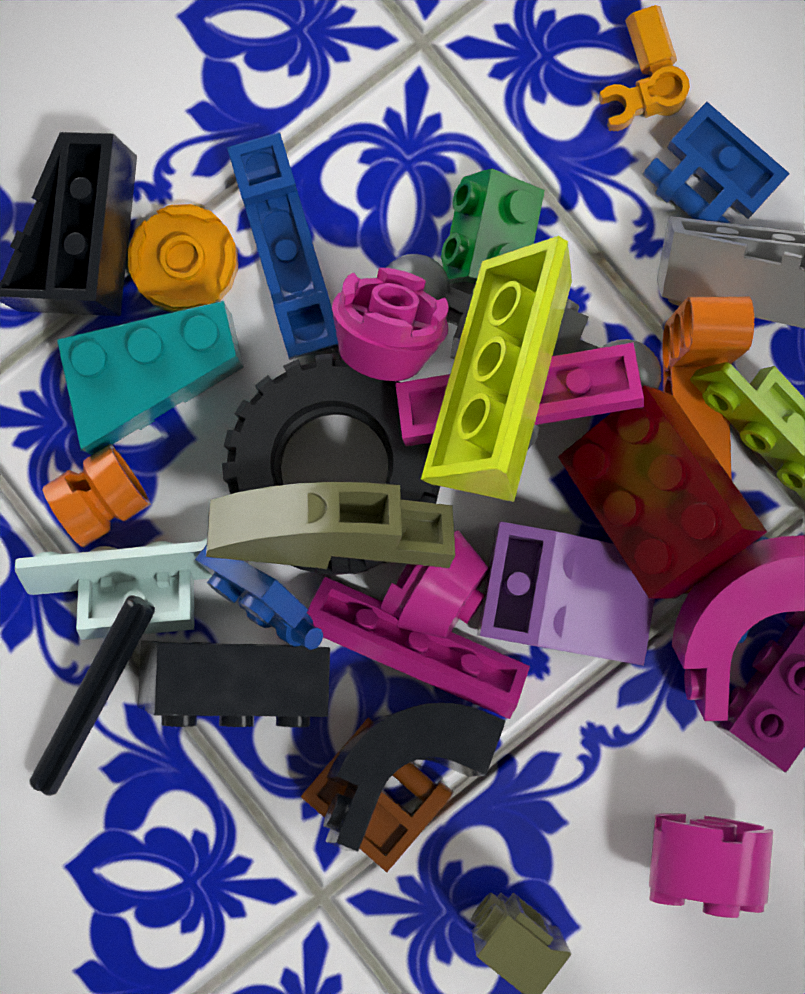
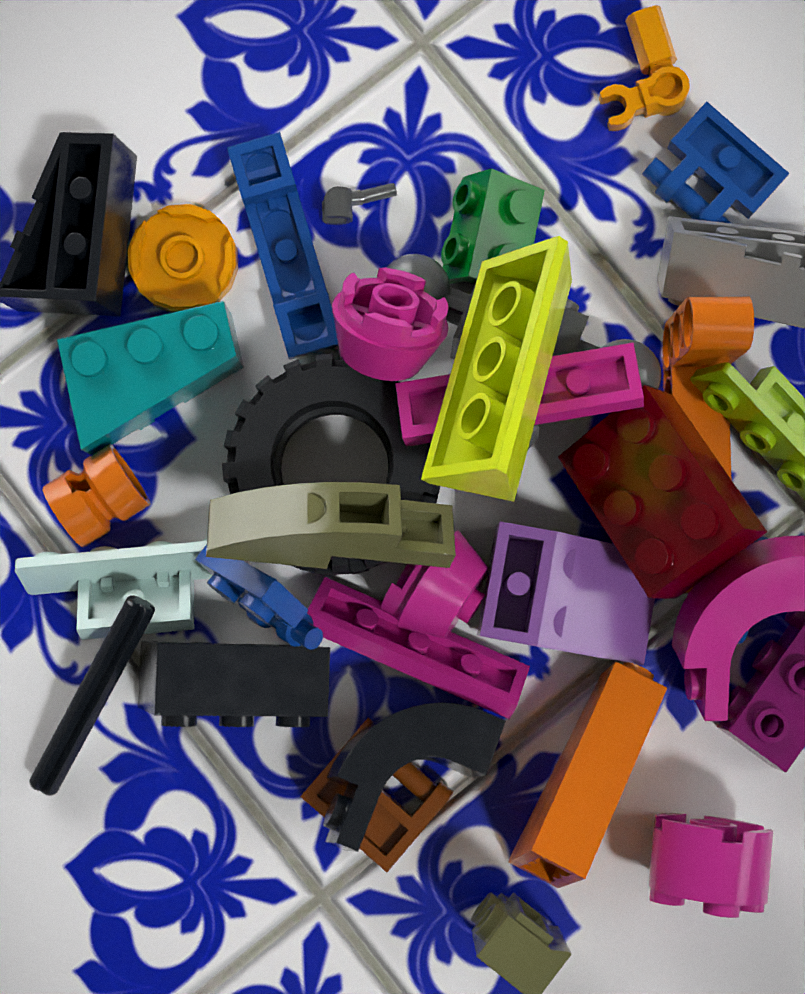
none -> dark grey hand [322,183,397,225]
none -> orange slope [508,662,667,888]

